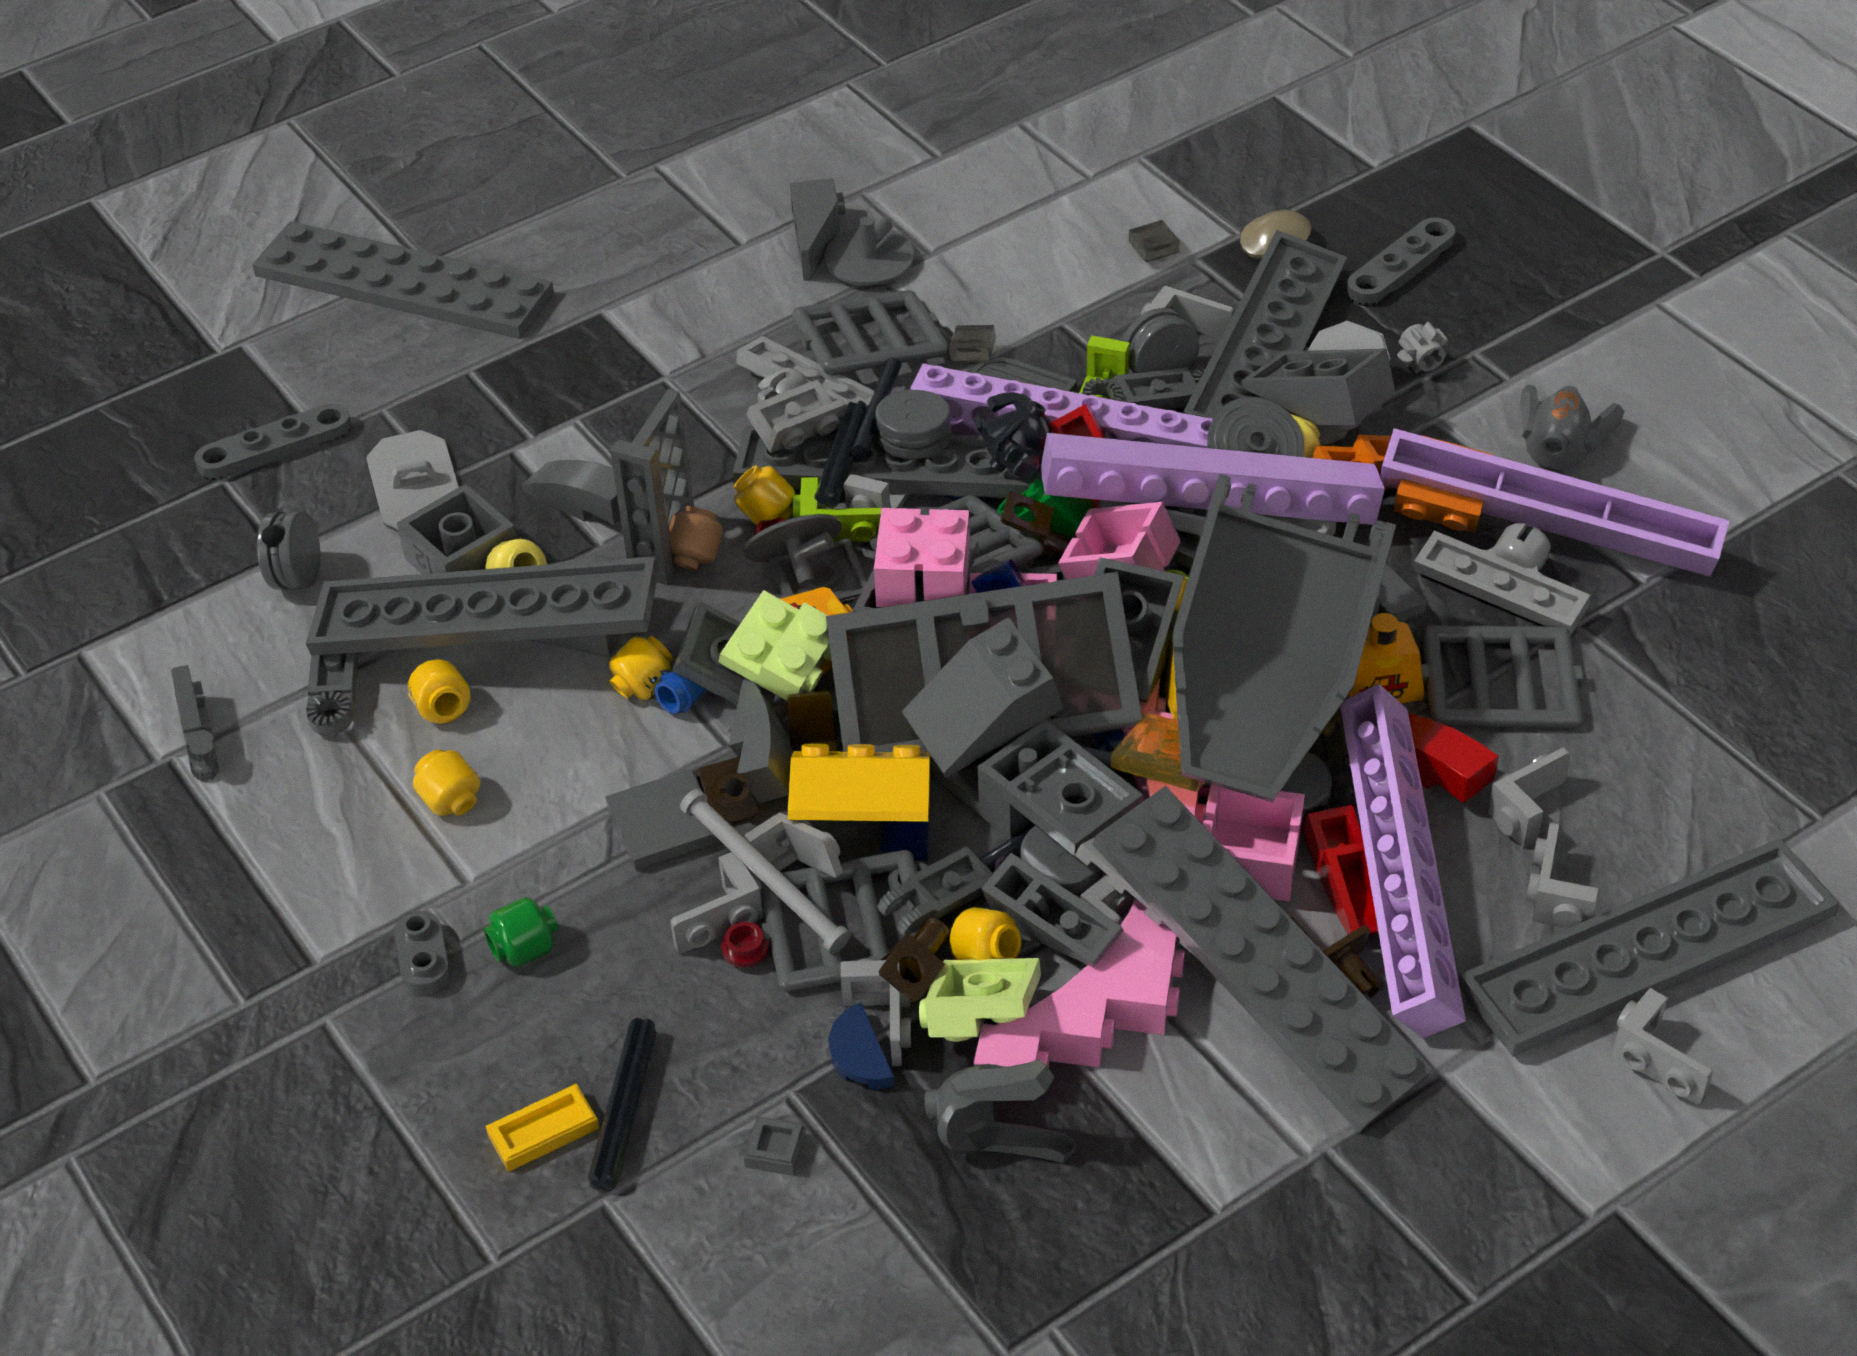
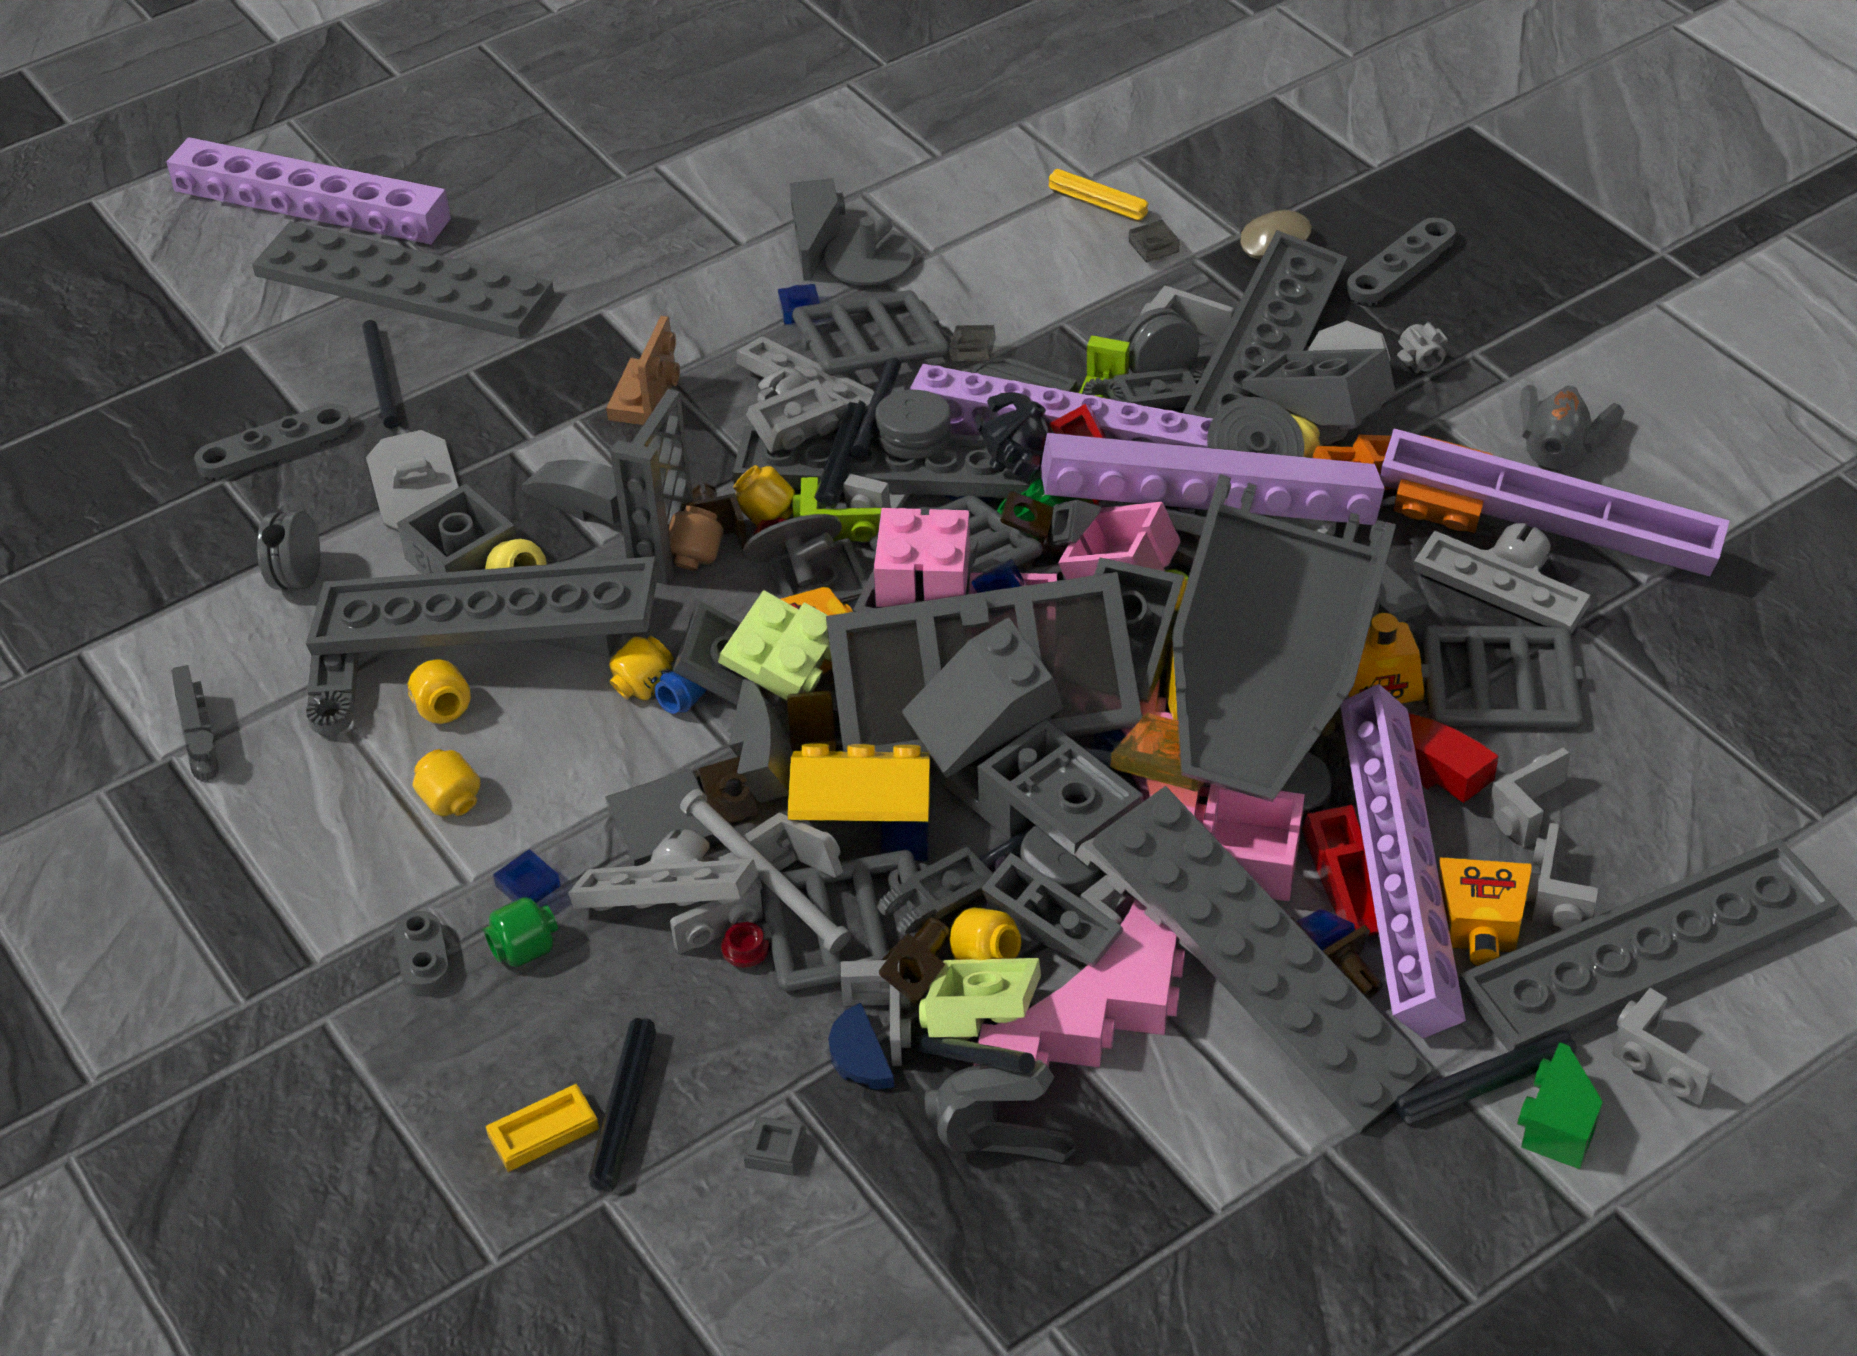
none -> lavender brick [166,137,451,245]
none -> black bar [362,320,399,429]
none -> clear blue plate [493,849,561,903]
none -> light grey plate [568,829,759,911]
none -> medium nougat bracket [606,316,680,425]
none -> dark brown bracket [681,483,747,552]
none -> clear blue plate [777,284,820,325]
none -> black bar [912,1033,1036,1074]
none -> yellow axle [1048,169,1149,221]
none -> dark grey slope [1048,500,1101,547]
none -> clear blue plate [1297,909,1355,951]
none -> black axle [1395,1031,1577,1124]
none -> light orange torso [1438,857,1532,966]
none -> green slope [1517,1042,1603,1169]

